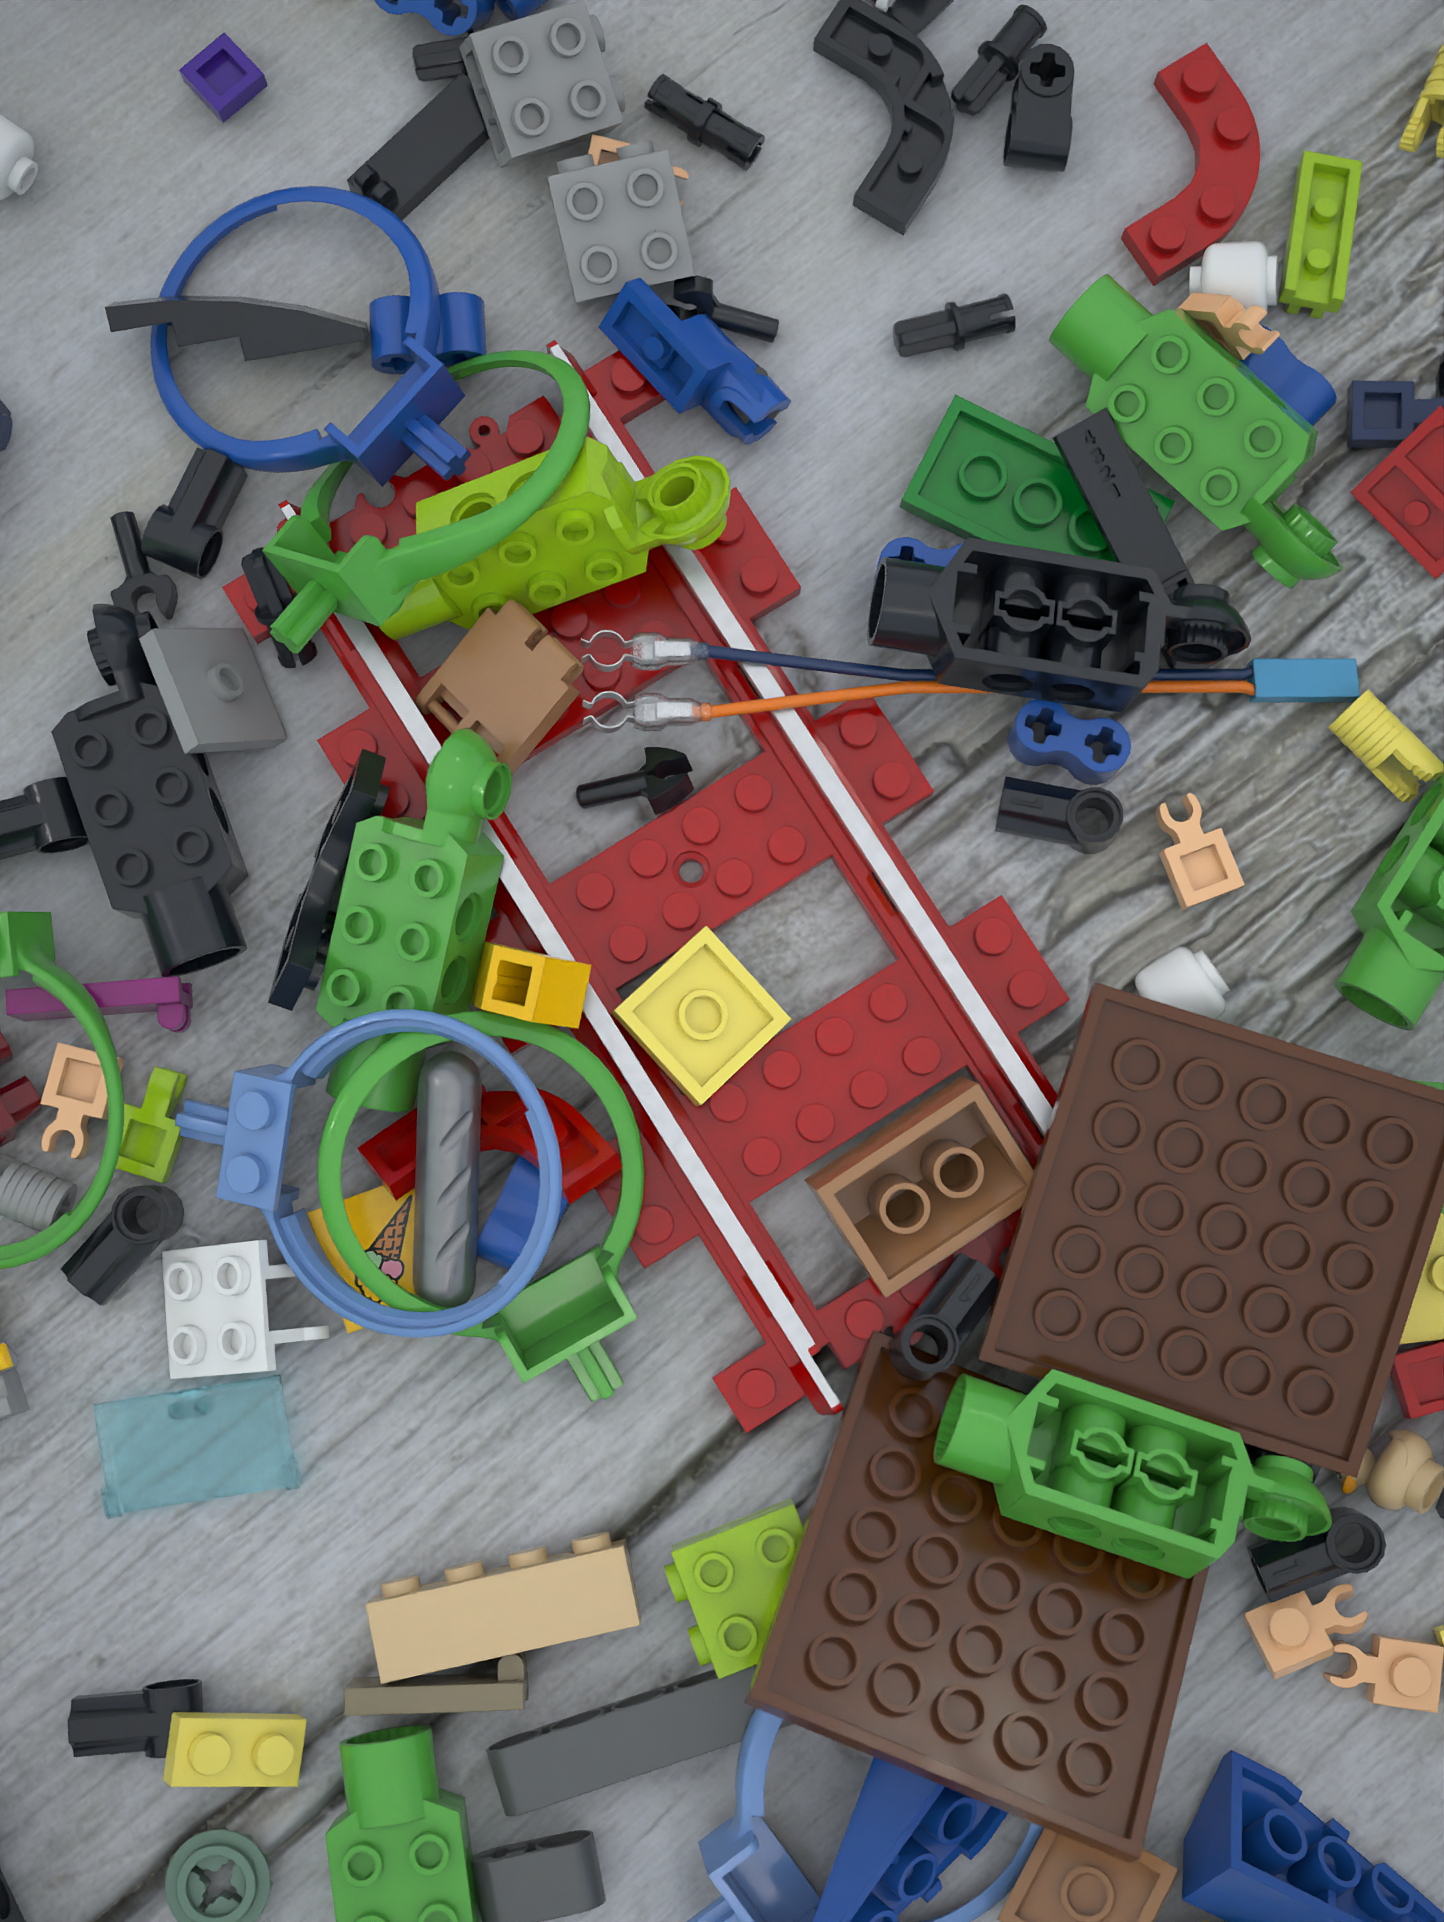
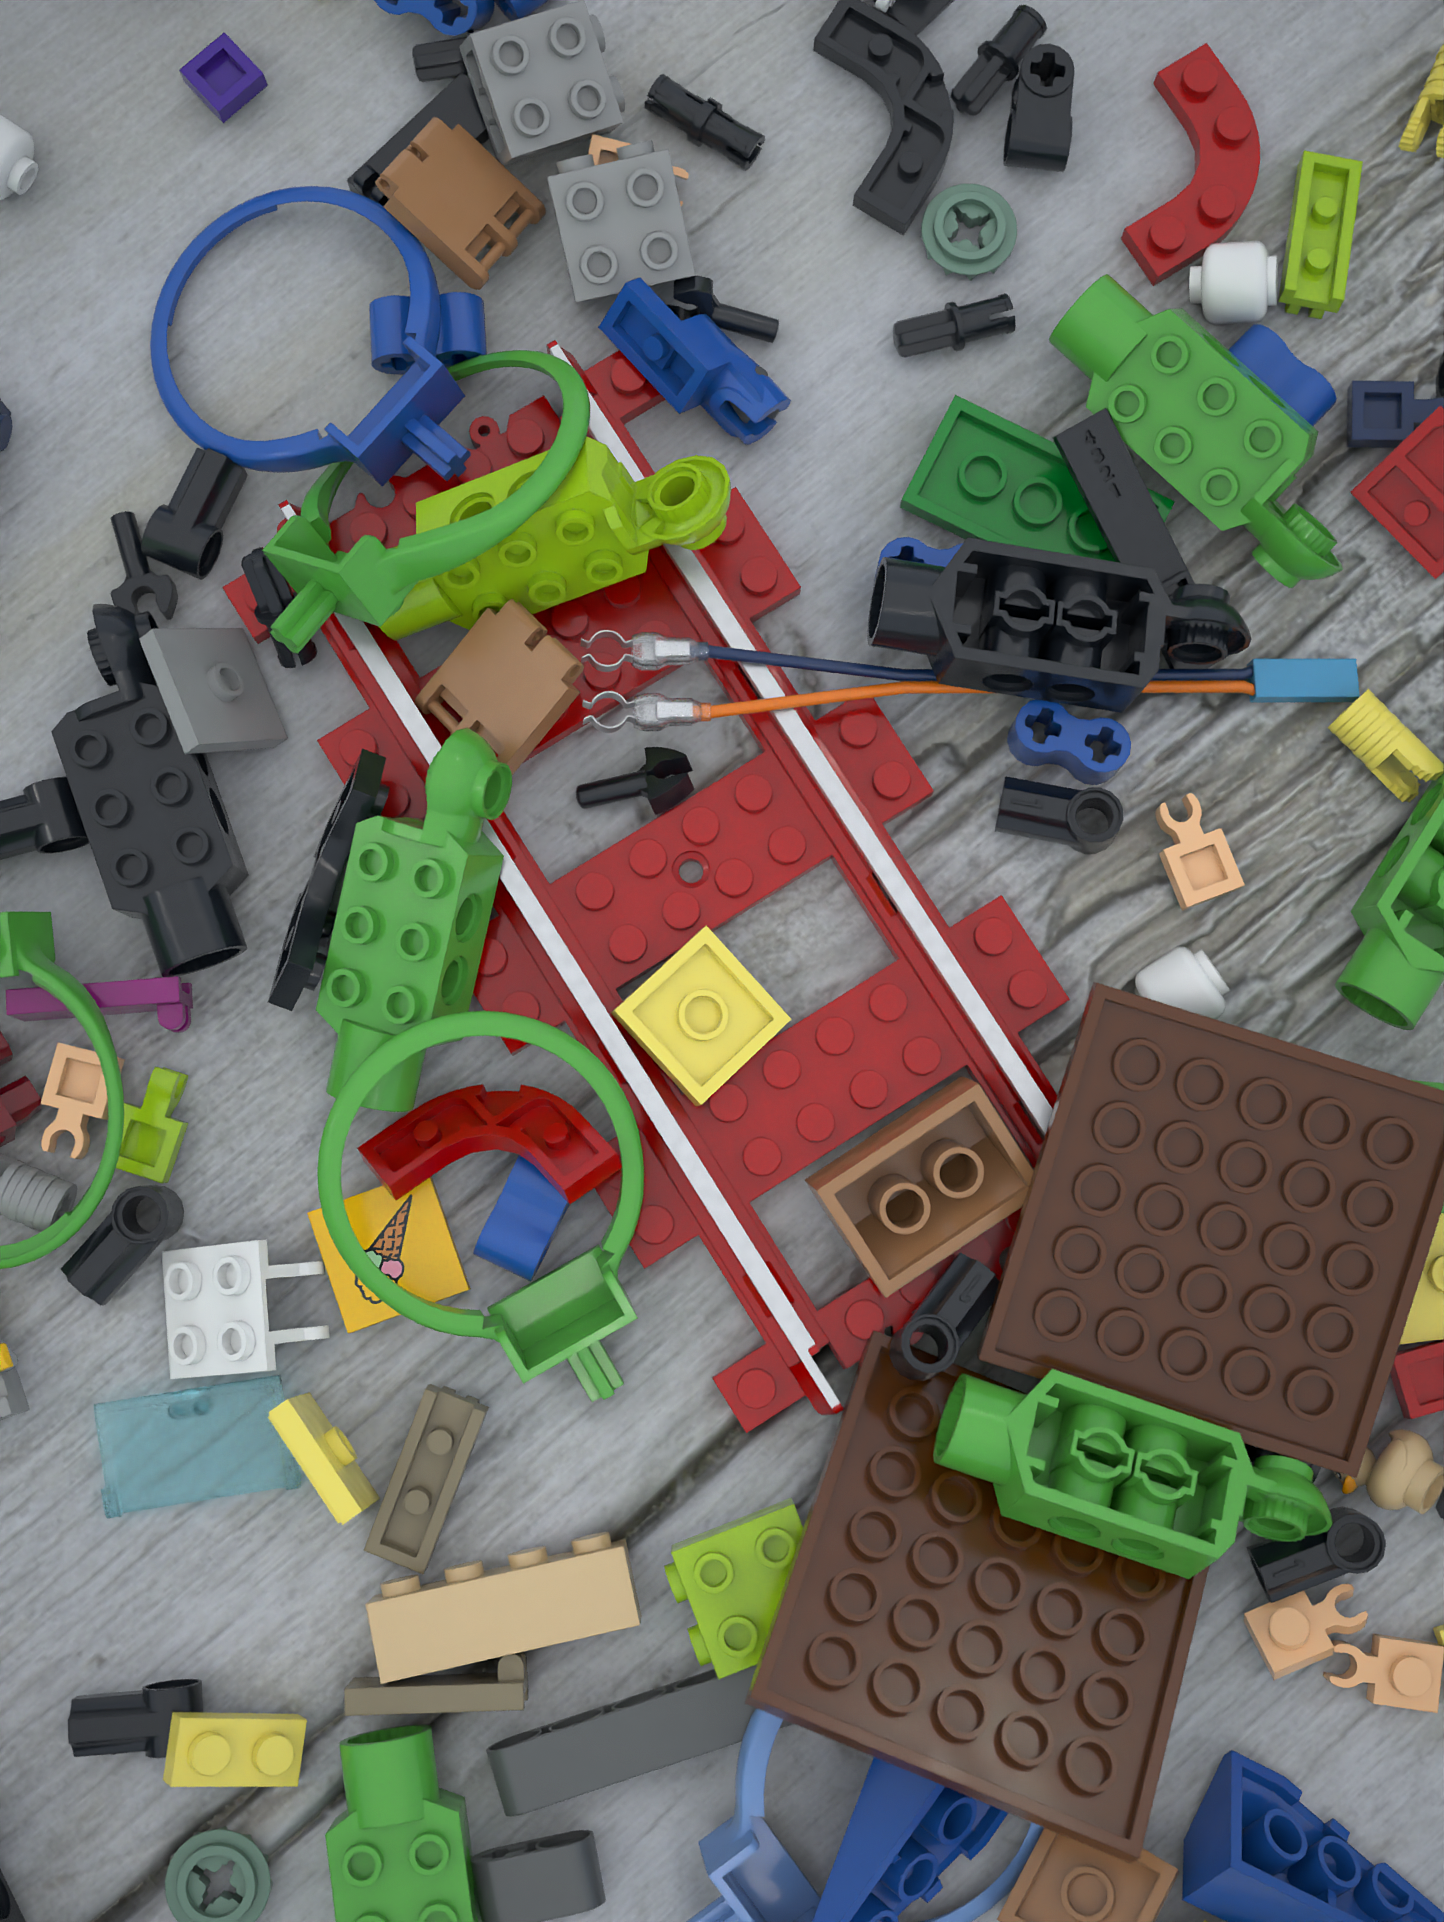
black slope [105,295,369,361] -> none
medium blue brick [175,1009,562,1338] -> none
flat silver piece [413,1051,482,1308] -> none
yellow slope [471,941,592,1028] -> none
light nougat plate [1177,292,1280,360] -> none
none -> light yellow plate [268,1392,380,1525]
none -> dark tan hinge [363,1384,489,1574]
none -> medium nougat plate [375,117,546,290]
none -> sand green gear [920,183,1017,281]

